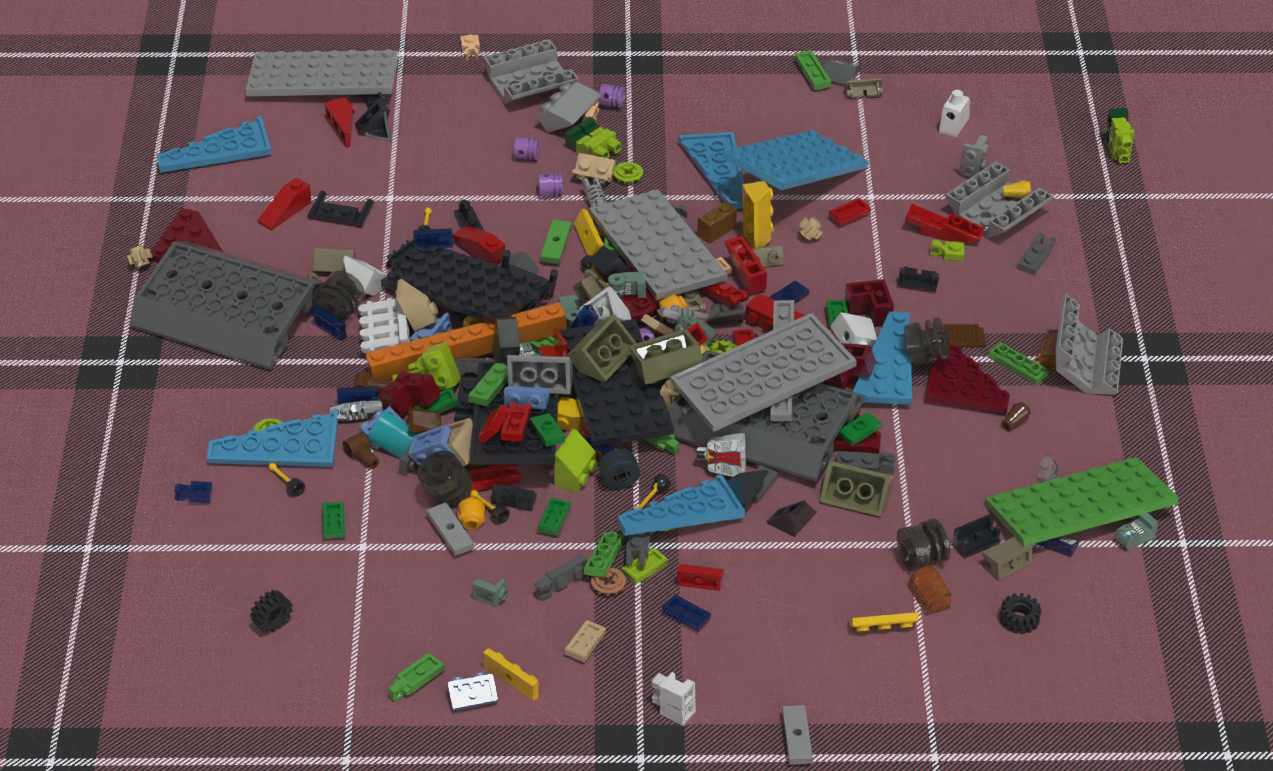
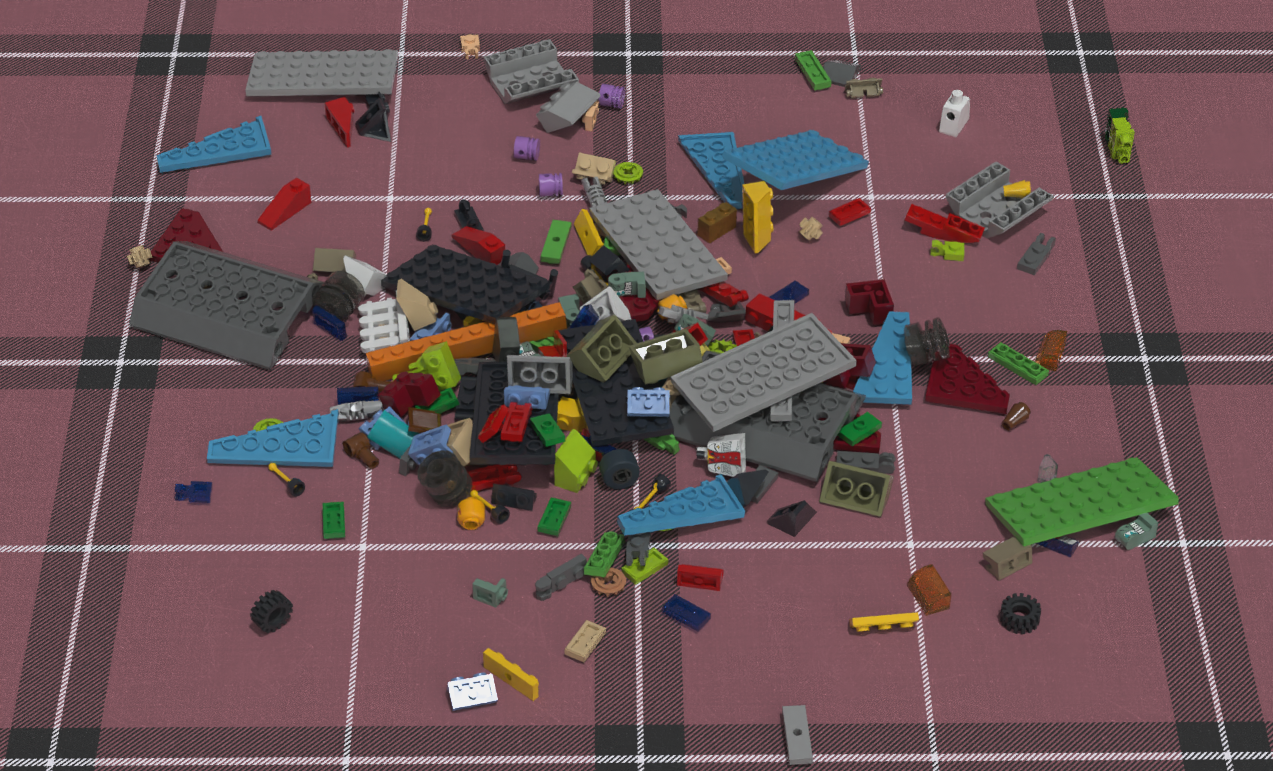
black plate [307,191,374,228] -> none
black hinge [385,237,423,270] -> none
bright green hinge [388,653,445,702] -> none
clear blue plate [413,228,453,249] -> none
light grey tile [427,503,474,556] -> none
bright green plate [468,363,508,406] -> none
lime hips [565,117,621,158] -> none
tan plate [641,314,674,336] -> none
white hips [652,672,696,726] -> none
red slope [725,235,767,295] -> none
dark tan hinge [752,245,784,267] -> none
green plate [826,300,848,332] -> none
white torso [831,312,877,347] -> none
clear smoke wheel [896,518,951,572] -> none
black hinge [897,266,939,291] -> none
reddish brown window [935,324,986,348] -> none
black hinge [952,514,1000,559] -> none
light grey bracket [960,135,989,177] -> none
light grey slope [1056,294,1123,395] -> none
none -> medium blue bracket [627,387,670,417]

